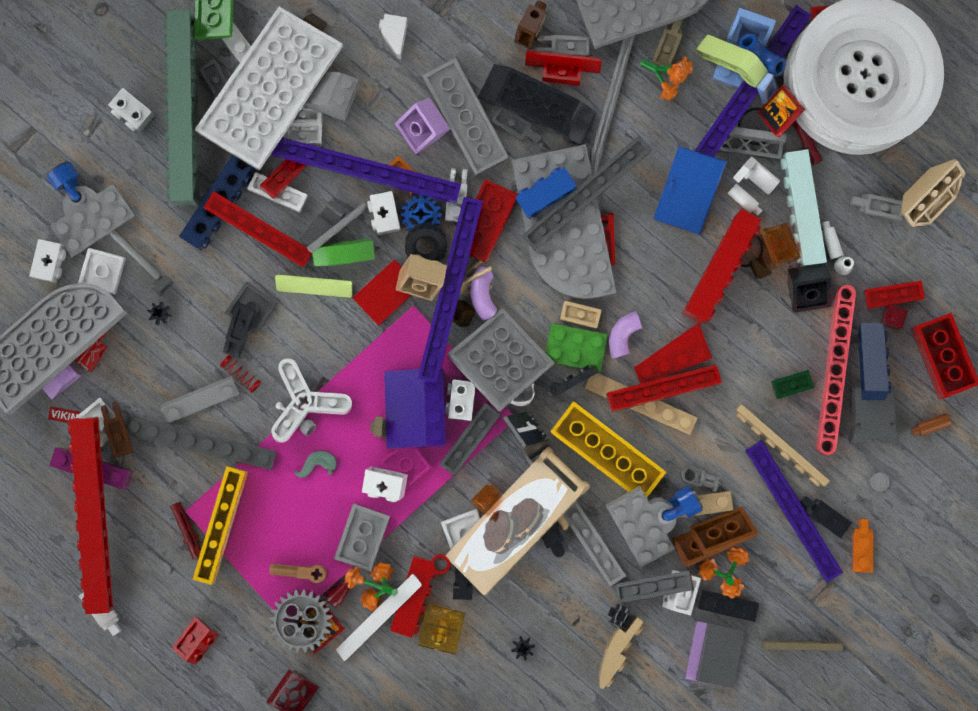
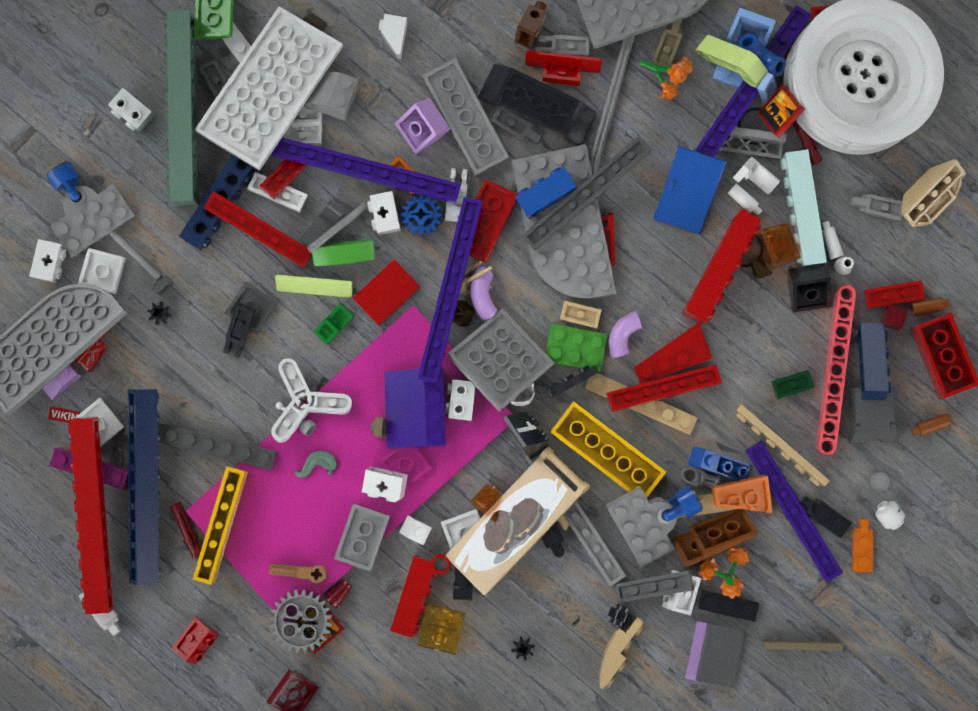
reddish brown hinge [101,401,134,458] -> none
light grey plate [160,376,239,423] -> none
red piece [220,355,261,393] -> none
white sticker [336,574,422,661] -> none
orange plant [345,562,398,611] -> none
tan brick [396,254,447,301] -> none
black tyre [405,223,447,262] -> none
dark grey plate [439,403,501,476] -> none
none -> dark blue brick [127,389,161,585]
none -> green slope [313,303,355,345]
none -> white brick [399,515,432,545]
none -> blue slope [688,446,751,481]
none -> orange wing [711,475,773,513]
none -> white head [875,501,905,530]
none -> dark orange cylinder [910,297,951,316]

